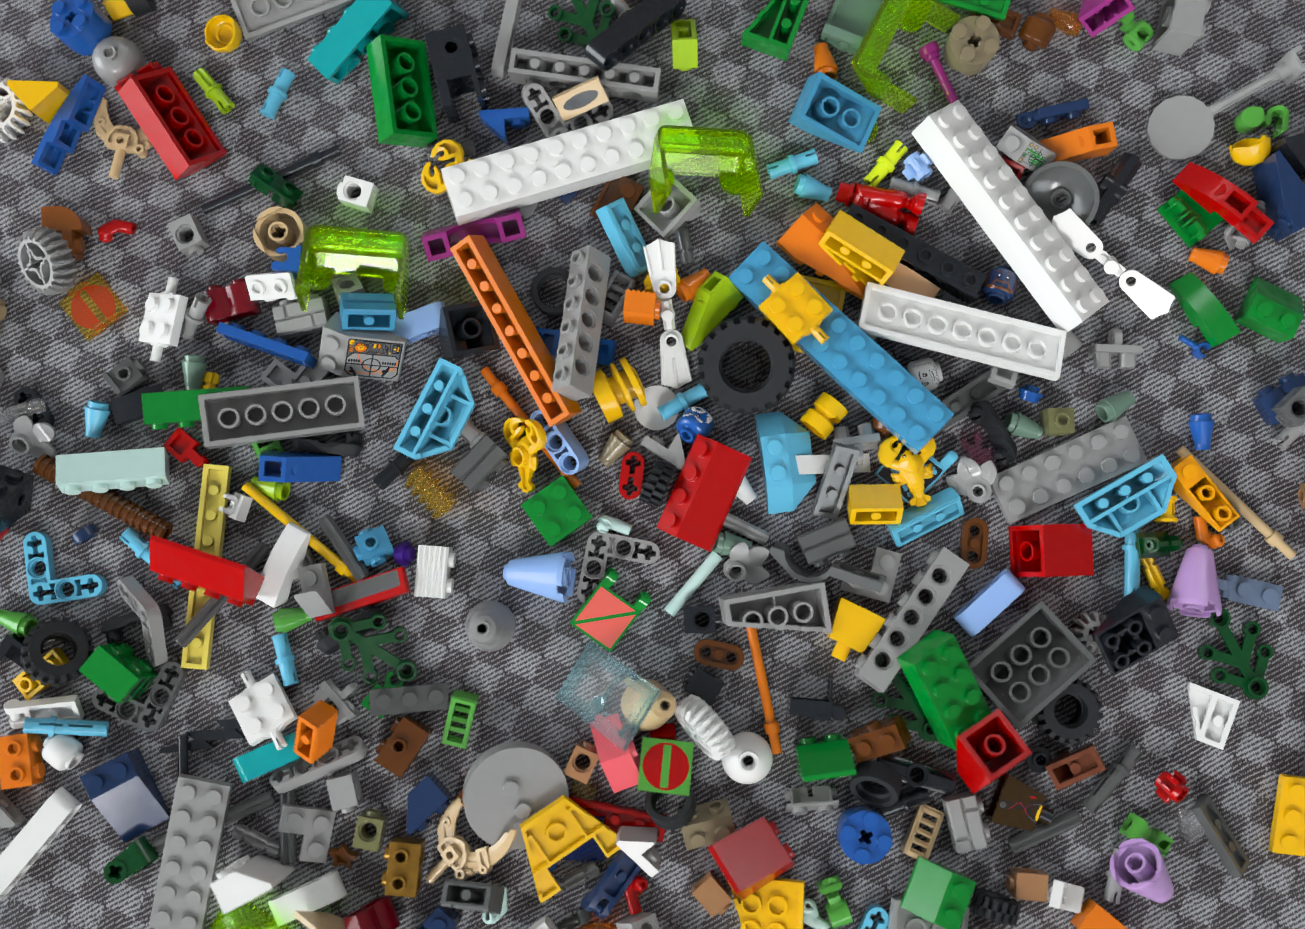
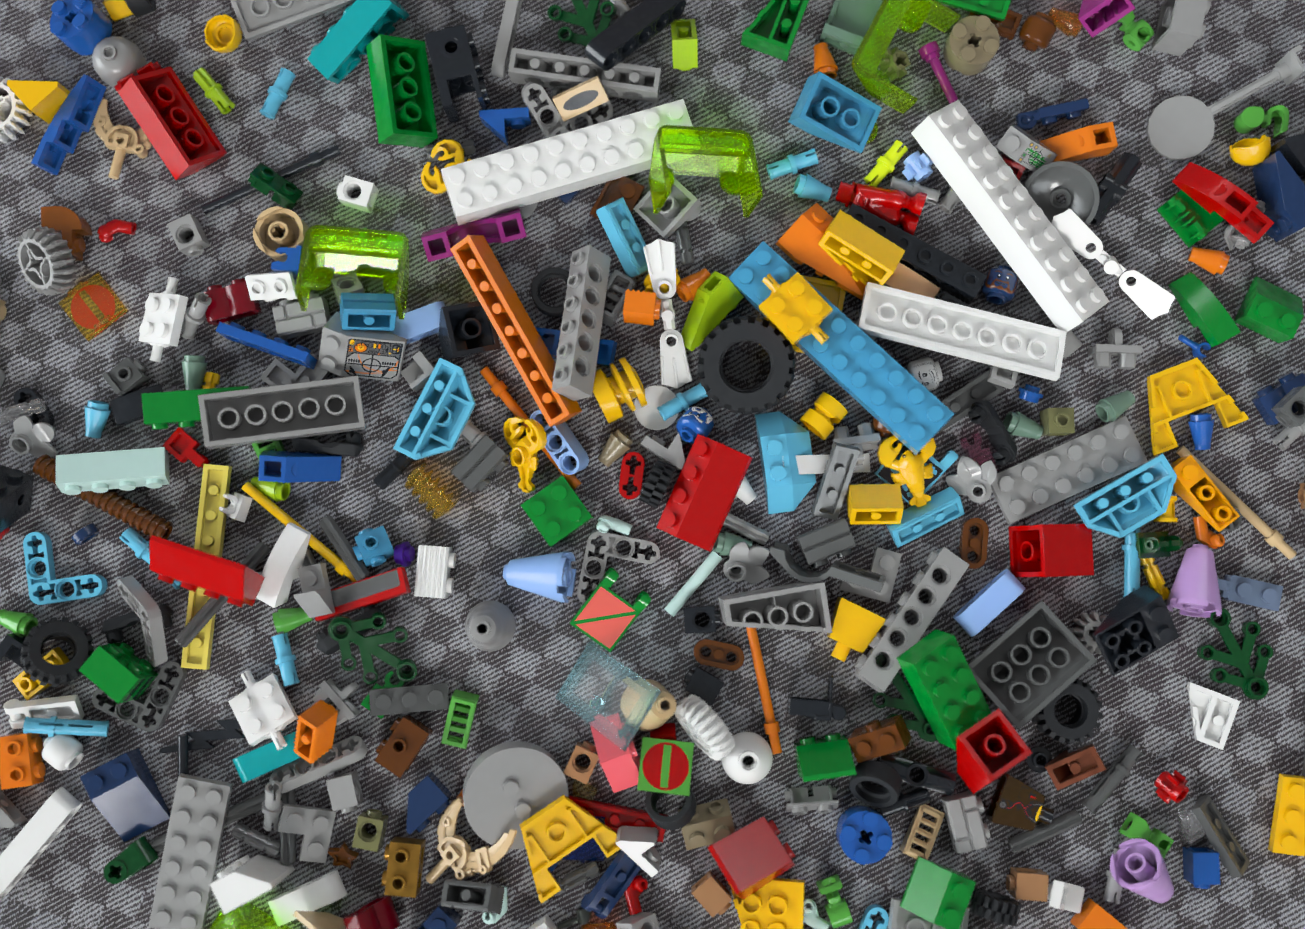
none -> light grey pin [262,782,283,832]
none -> light grey panel [401,351,435,392]
none -> olive gear [878,47,911,81]
none -> yellow wing [1147,358,1249,455]
none -> blue brick [1183,847,1220,889]

